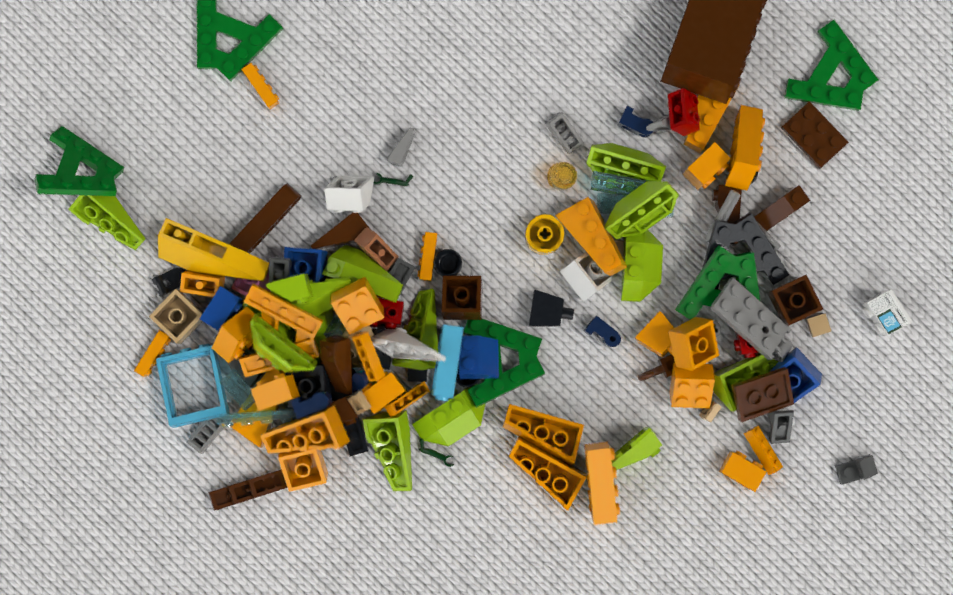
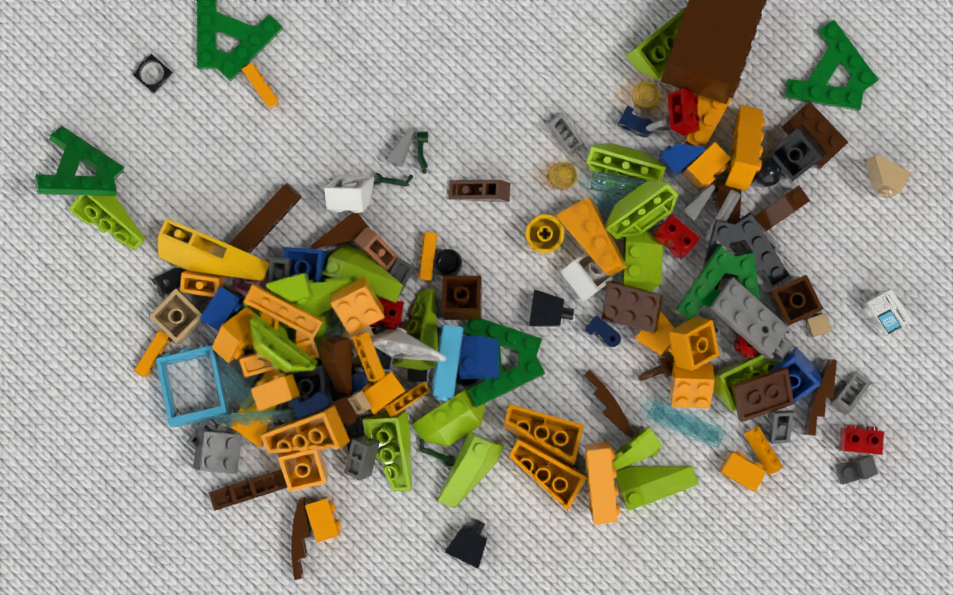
tan tile [699,401,722,423] -> none
none -> black piece [133,54,173,94]
none -> brick [193,430,242,474]
none -> reddish brown slope [291,497,312,580]
none -> light orange brick [305,497,342,543]
none -> dark grey hinge [344,436,380,481]
none -> dark green piece [417,131,428,174]
none -> lime wedge [437,431,504,508]
none -> black torso [445,519,488,569]
none -> reddish brown slope [448,180,511,202]
none -> reddish brown slope [583,370,634,439]
none -> reddish brown plate [602,280,663,333]
none -> lime wedge [615,466,699,511]
none -> lime wedge [625,7,686,80]
none -> clear yellow helmet [632,81,660,111]
none -> clear light blue plate [647,400,726,449]
none -> red brick [652,213,701,260]
none -> blue slope [658,144,706,179]
none -> light grey slope [684,183,716,221]
none -> black hair [755,157,782,188]
none -> black brick [768,124,826,182]
none -> reddish brown slope [804,359,837,436]
none -> light grey slope [831,371,871,415]
none -> red brick [839,424,884,455]
none -> tan slope [865,154,911,198]

